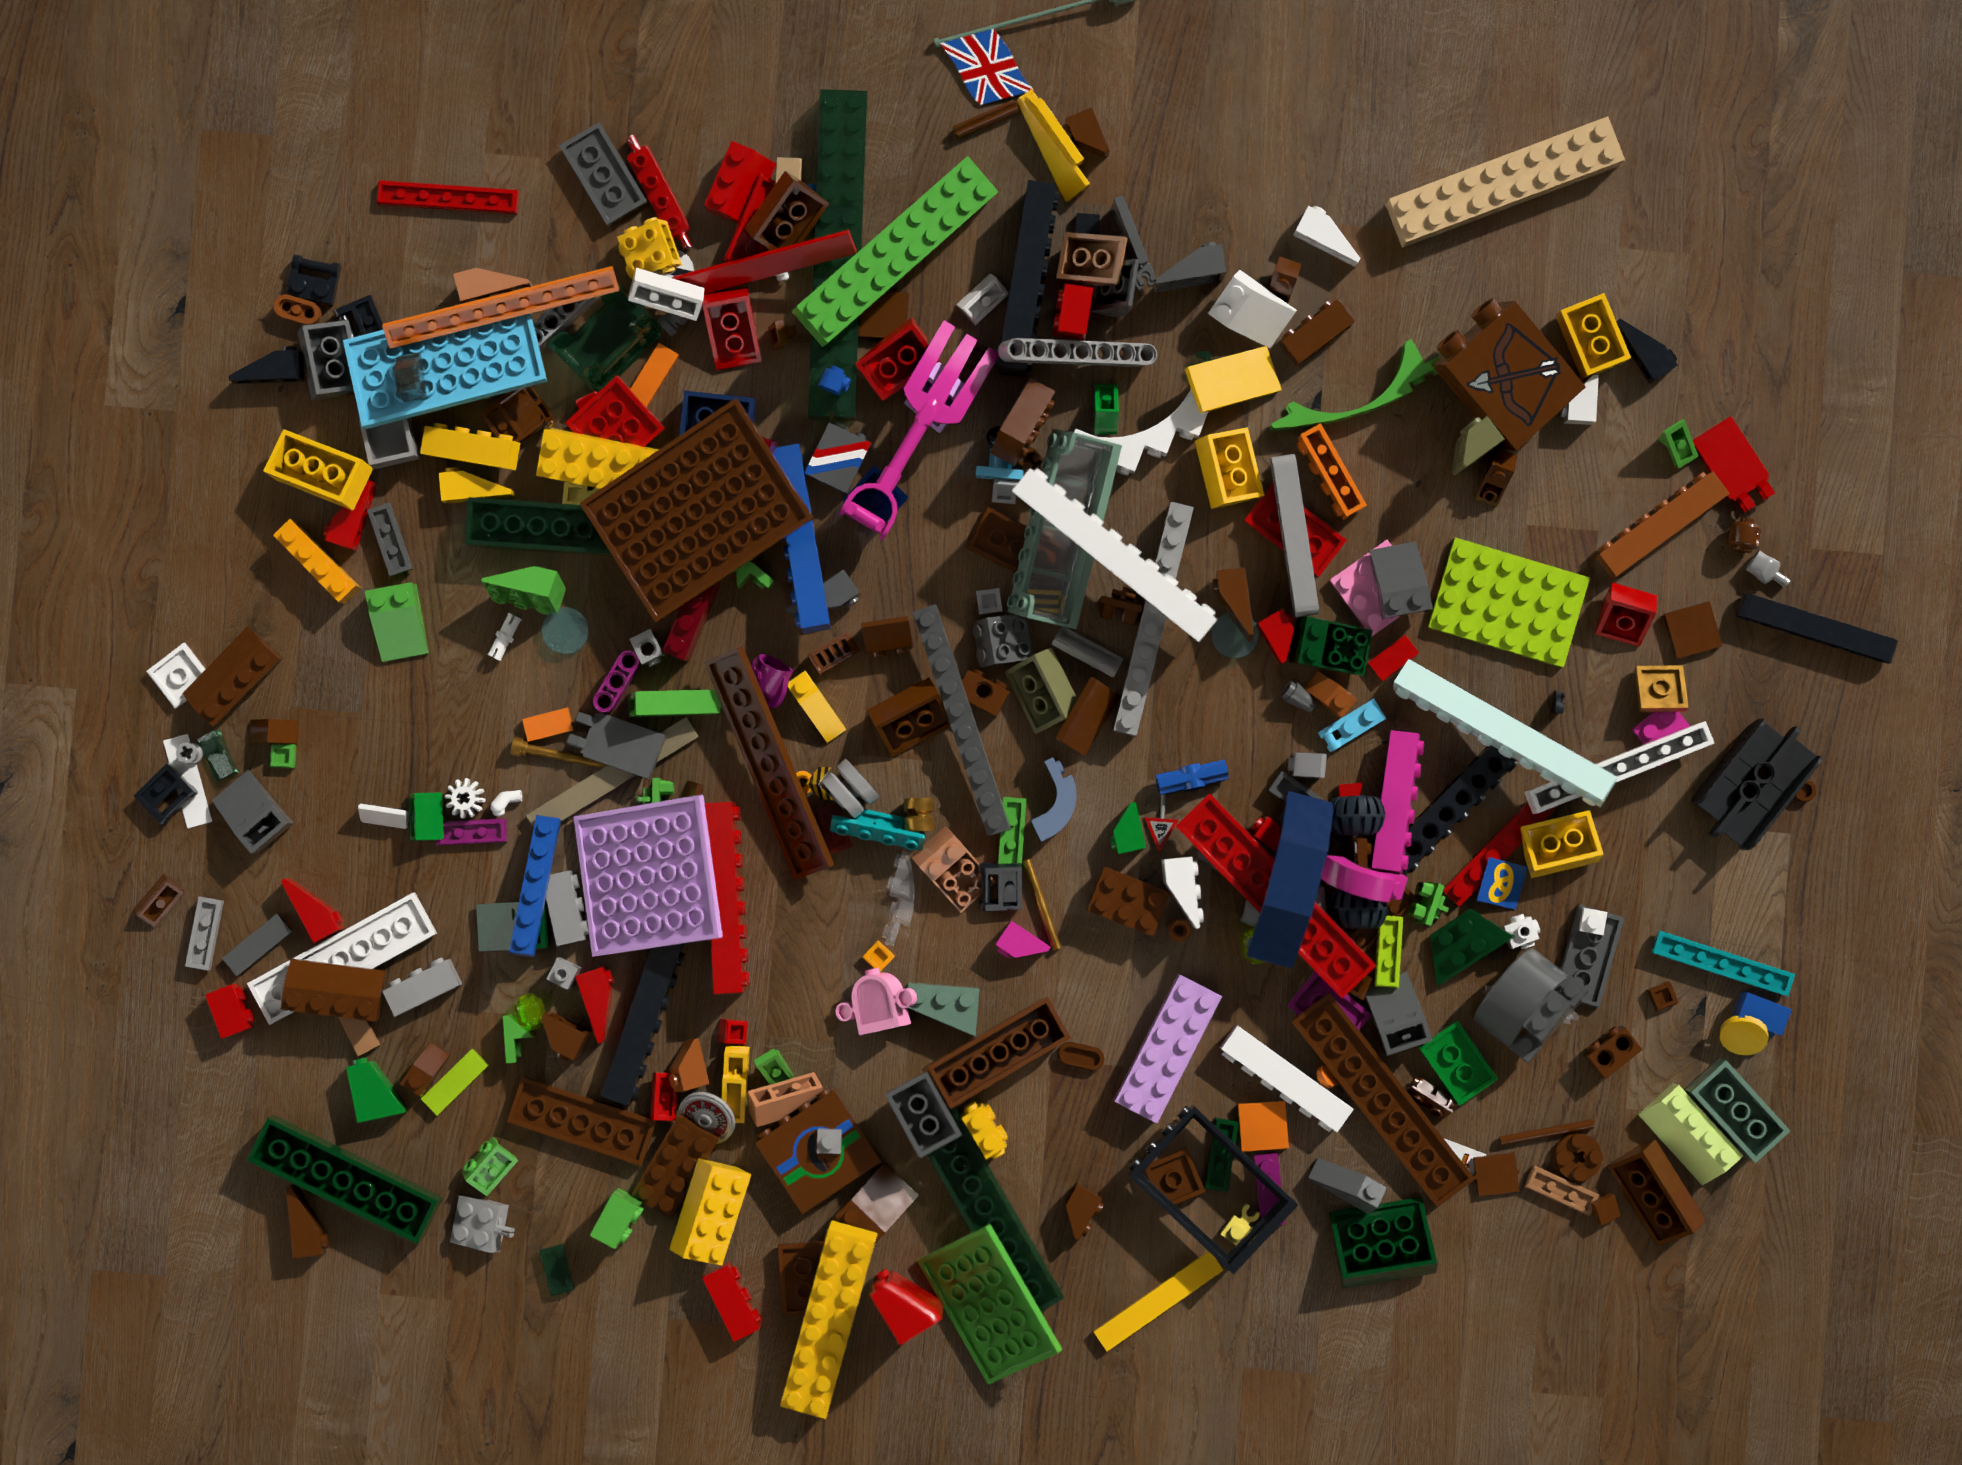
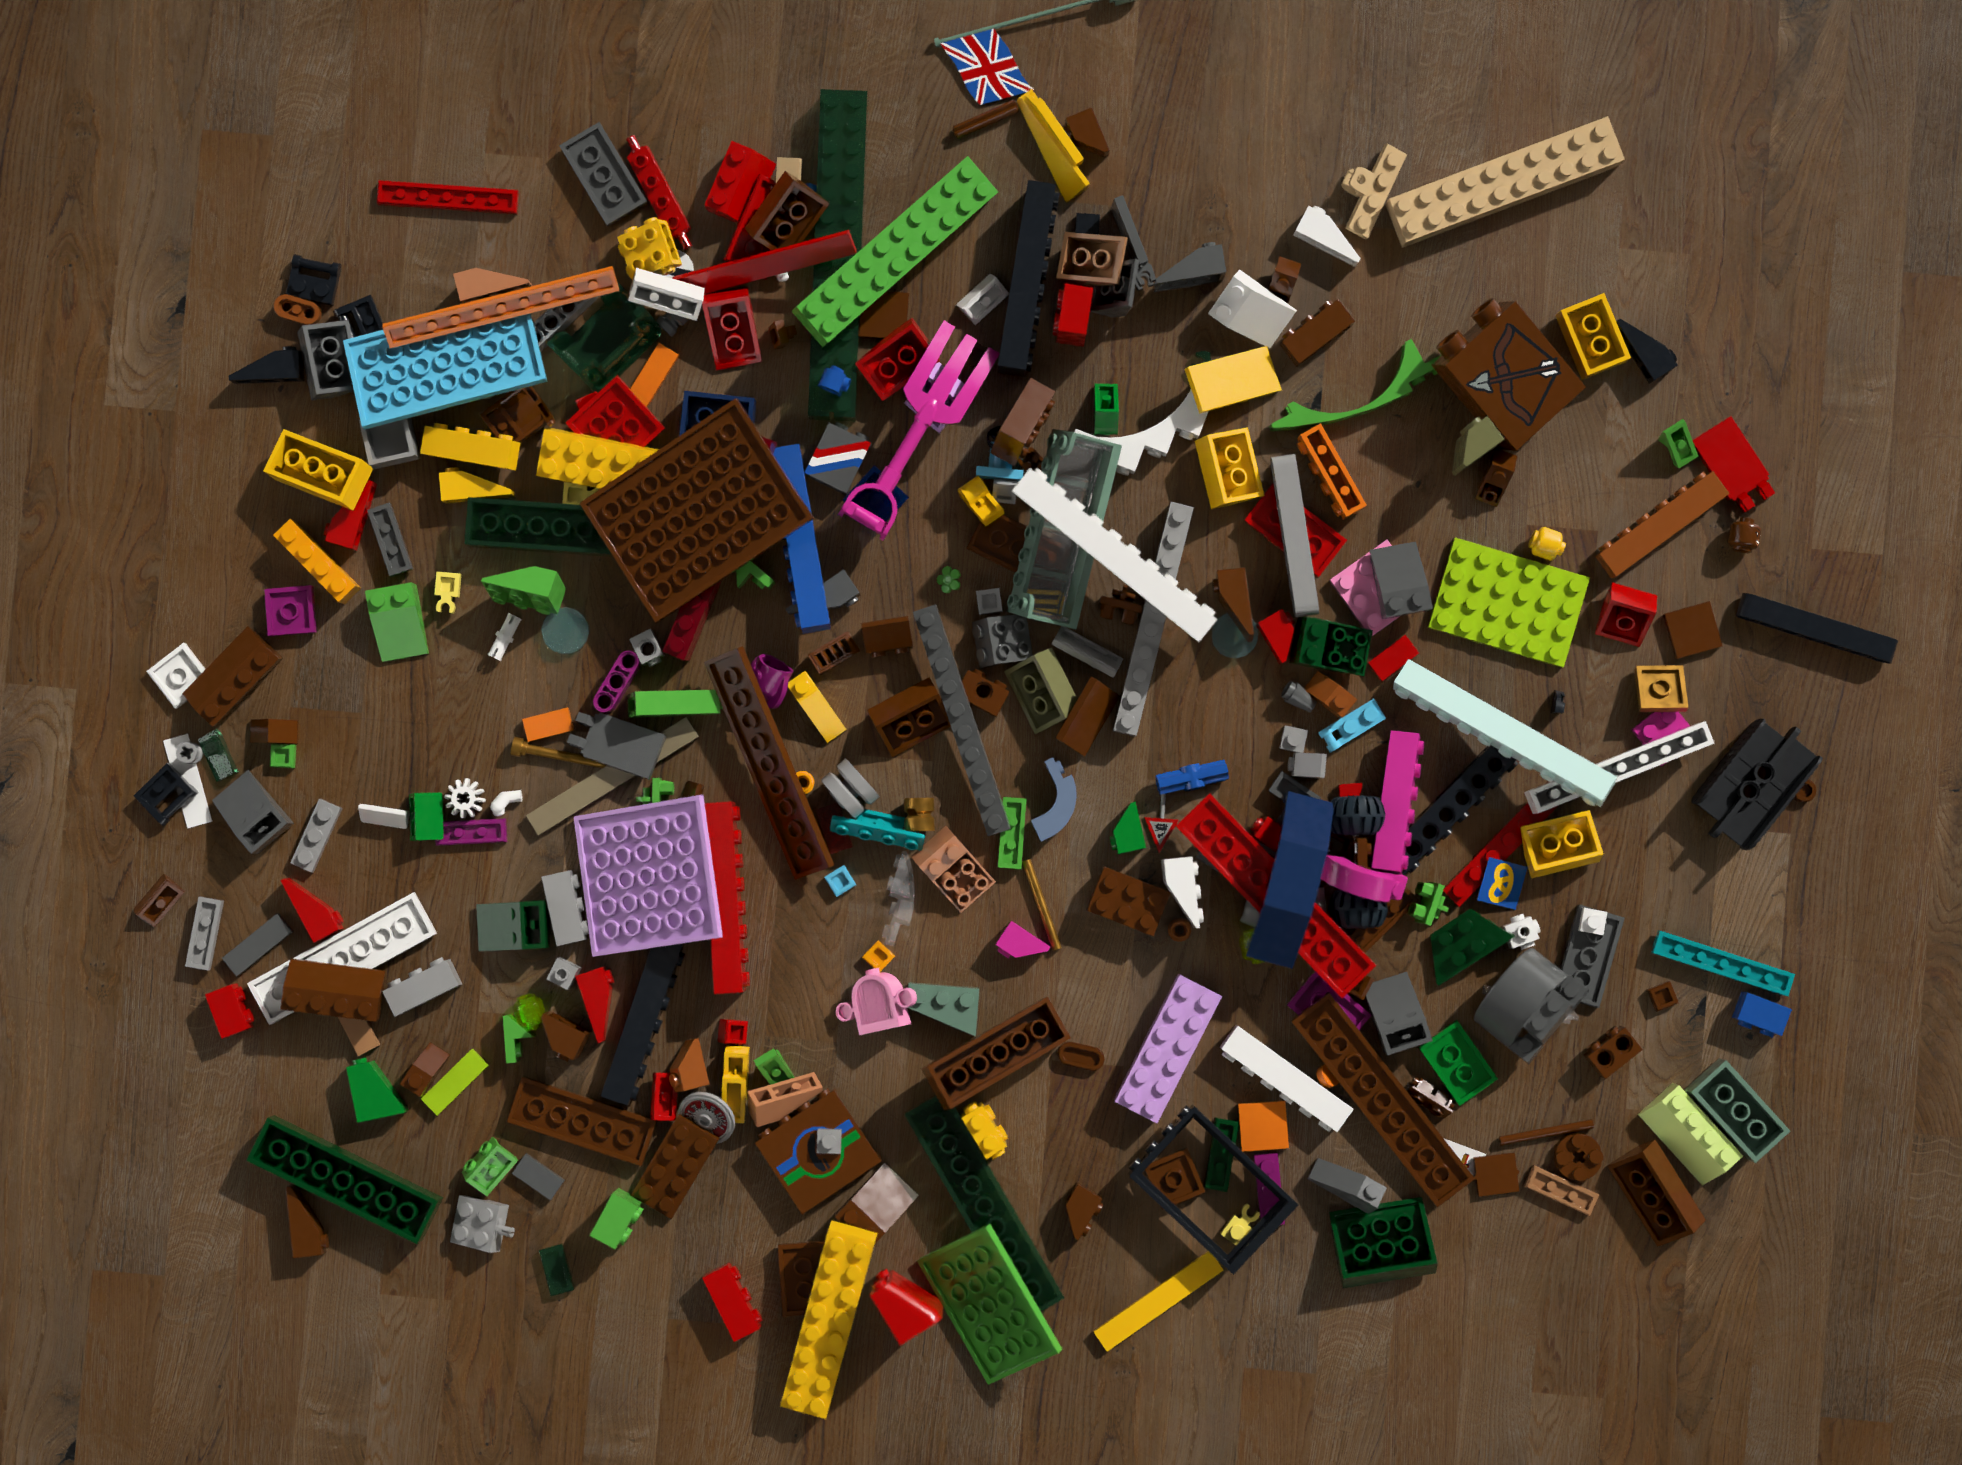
clear smoke slope [394,352,427,402] -> none
blue plate [509,815,561,957] -> none
yellow brick [669,1158,751,1265] -> none
sticker [806,767,834,800] -> none
dark grey slope [885,1071,962,1158] -> none
black plate [979,862,1022,911] -> none
light grey beam [998,338,1157,367] -> none
lime tile [1374,916,1403,988] -> none
white slope [1560,375,1599,425] -> none
reddish brown tile [1591,1193,1621,1226] -> none
yellow tile [1720,1016,1768,1055] -> none
light grey piece [1745,550,1790,587] -> none
none -> magenta plate [264,585,317,636]
none -> light grey plate [290,799,342,873]
none -> light yellow plate [434,572,462,614]
none -> dark grey tile [512,1153,565,1200]
none -> medium azure tile [824,865,856,897]
none -> bright green plant [937,566,961,593]
none -> yellow plate [958,476,1005,526]
none -> light grey plate [1279,725,1308,753]
none -> tan plate [1341,144,1407,239]
none -> yellow head [1529,527,1566,561]

